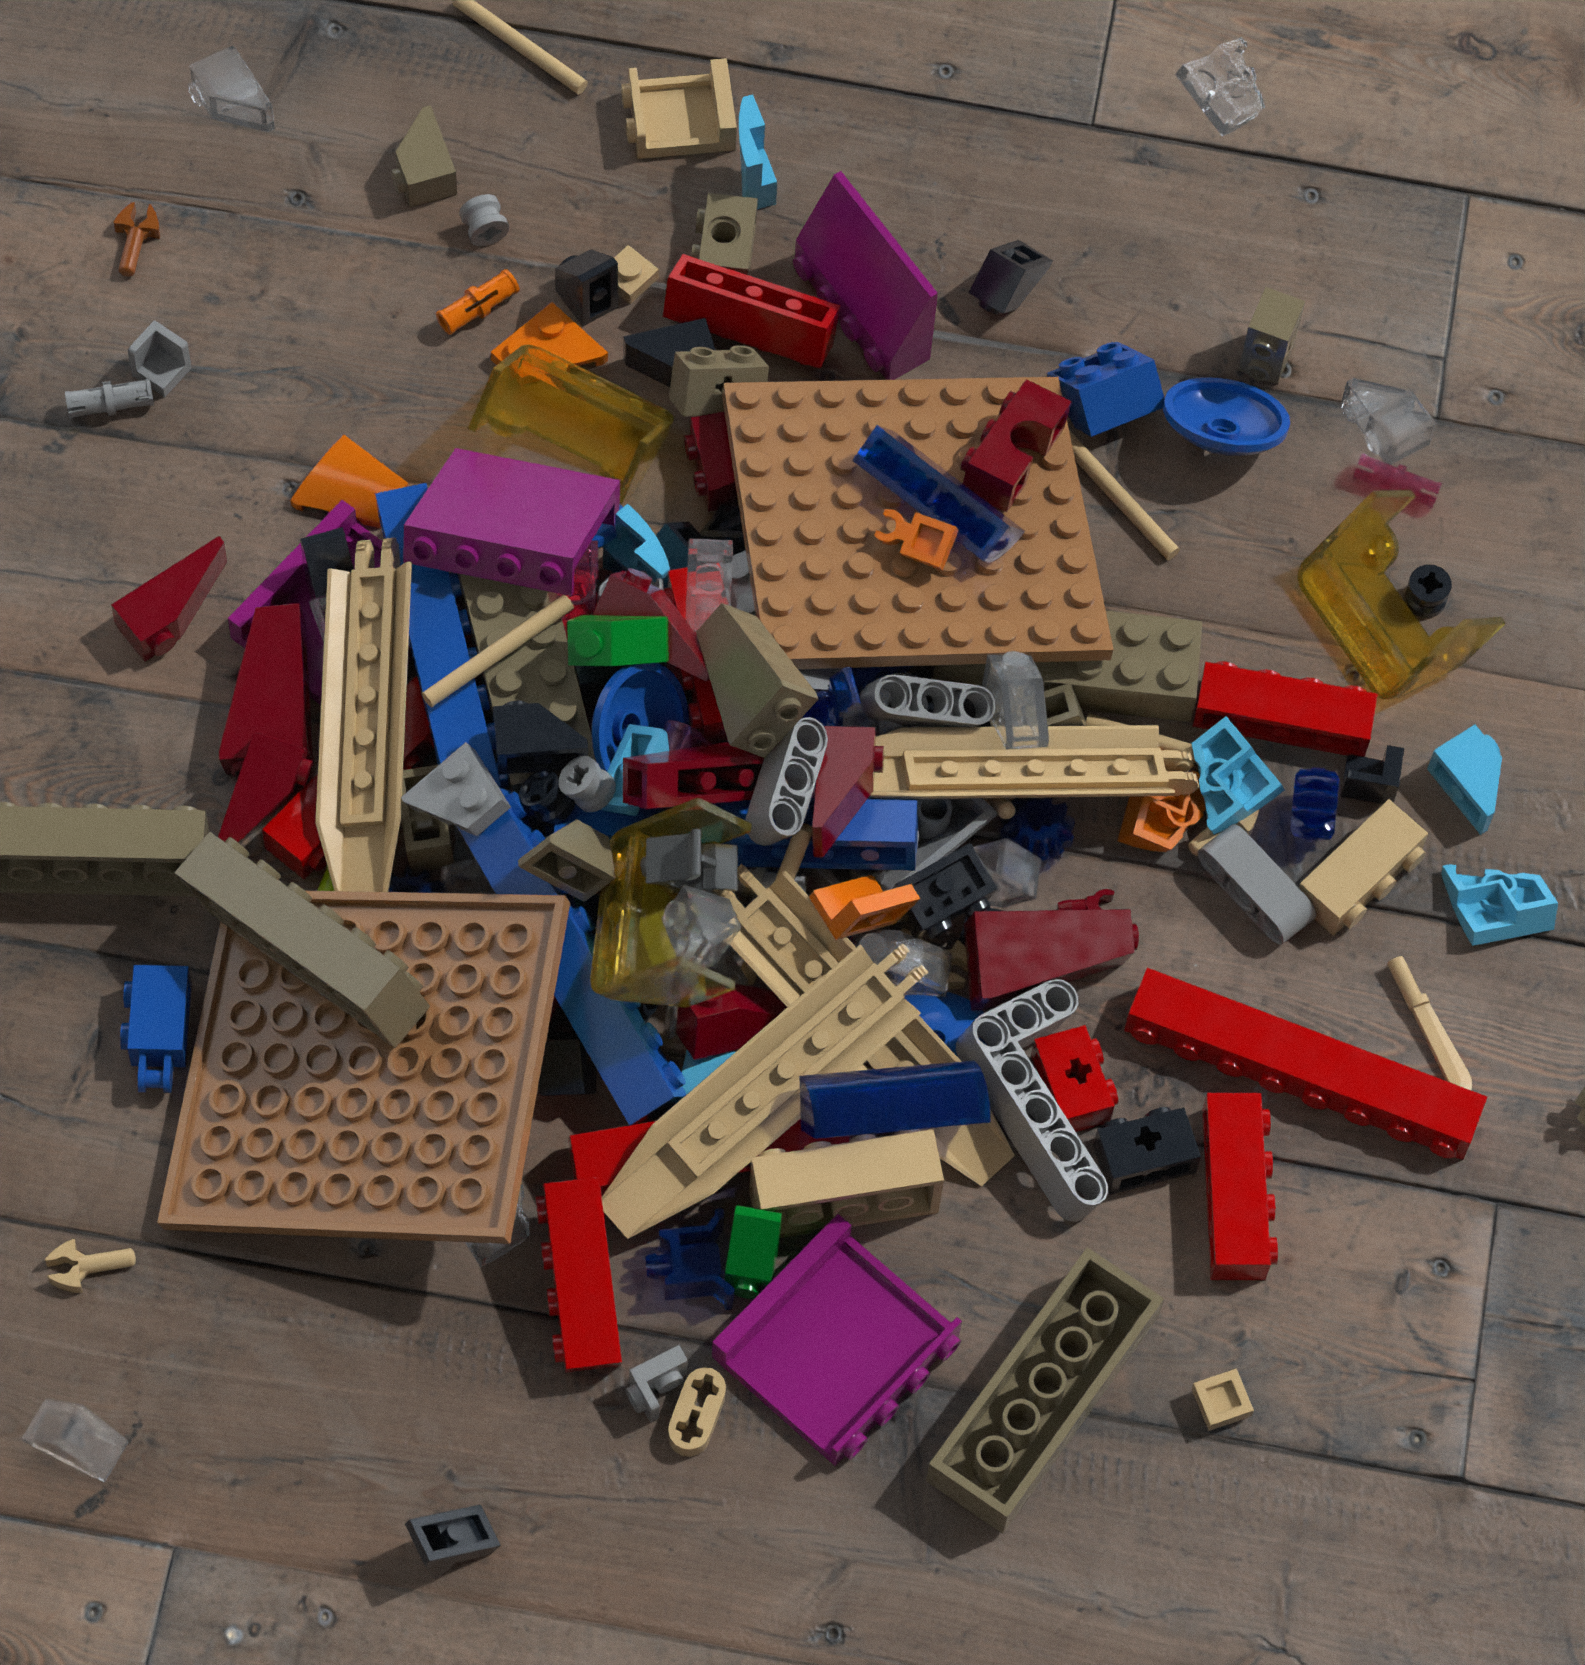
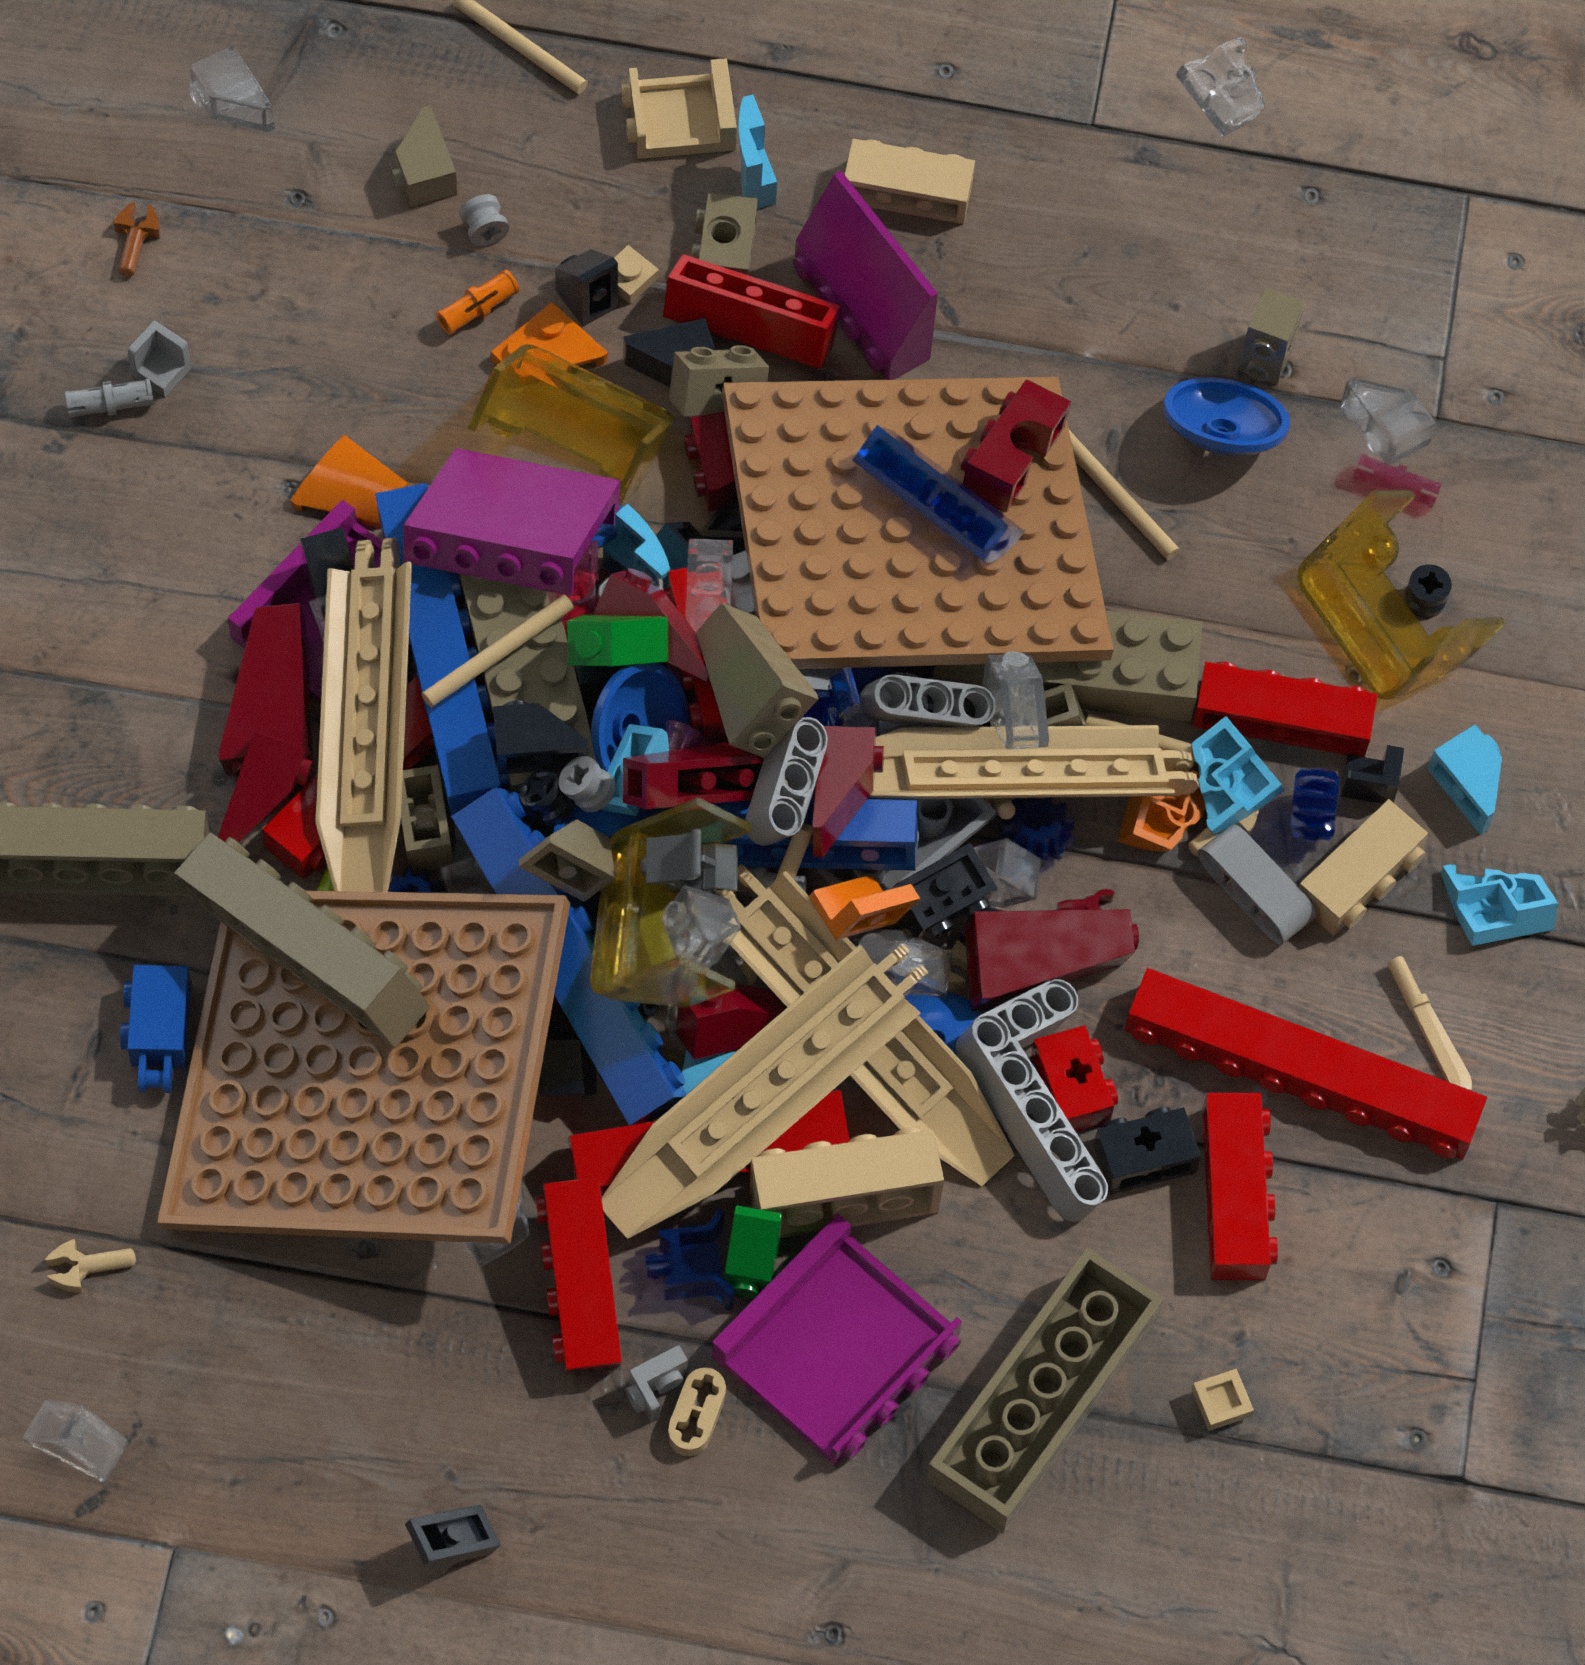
dark red slope [111,536,227,662] -> none
light grey wing [401,742,511,836] -> none
clear blue brick [799,1060,991,1139] -> none
orange plate [874,509,959,571] -> none
black slope [968,240,1053,315] -> none
blue slope [1047,342,1165,437] -> none
none -> tan brick [845,139,975,224]

